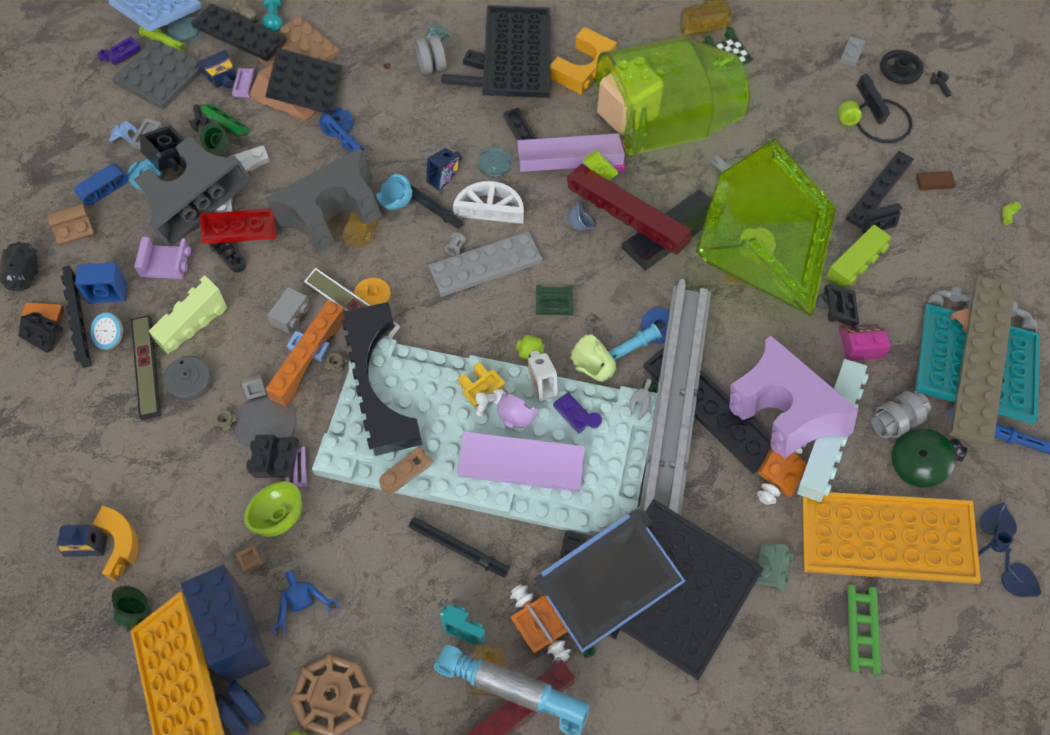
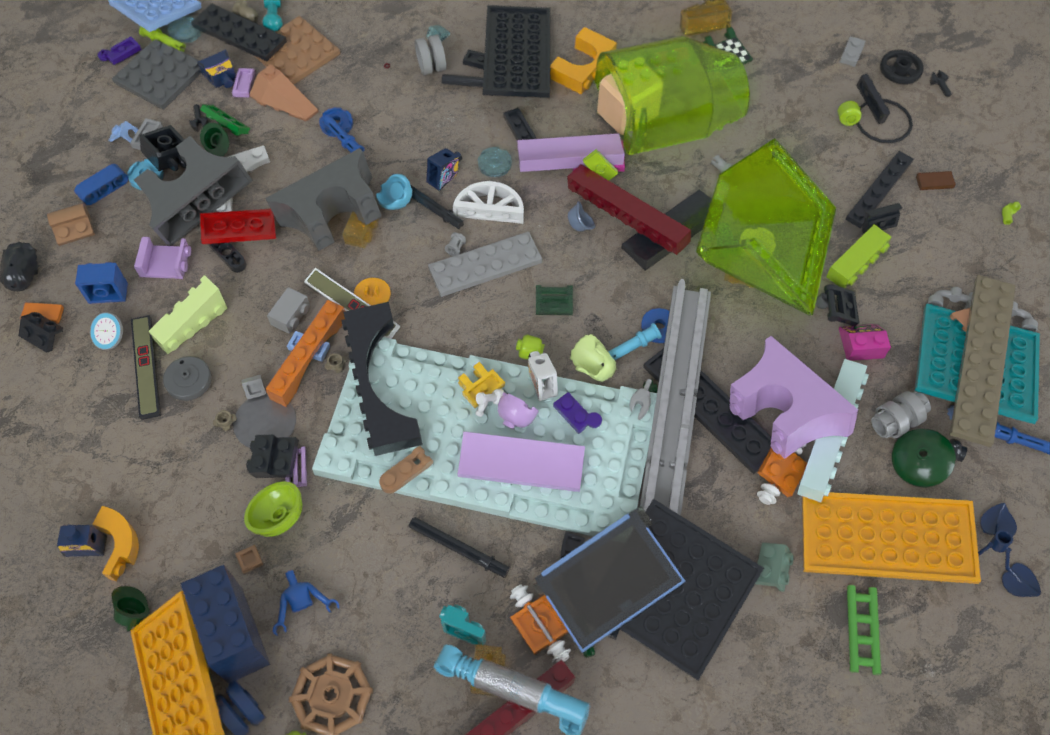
black plate [61,265,92,368] -> none
black plate [265,47,342,115] -> none

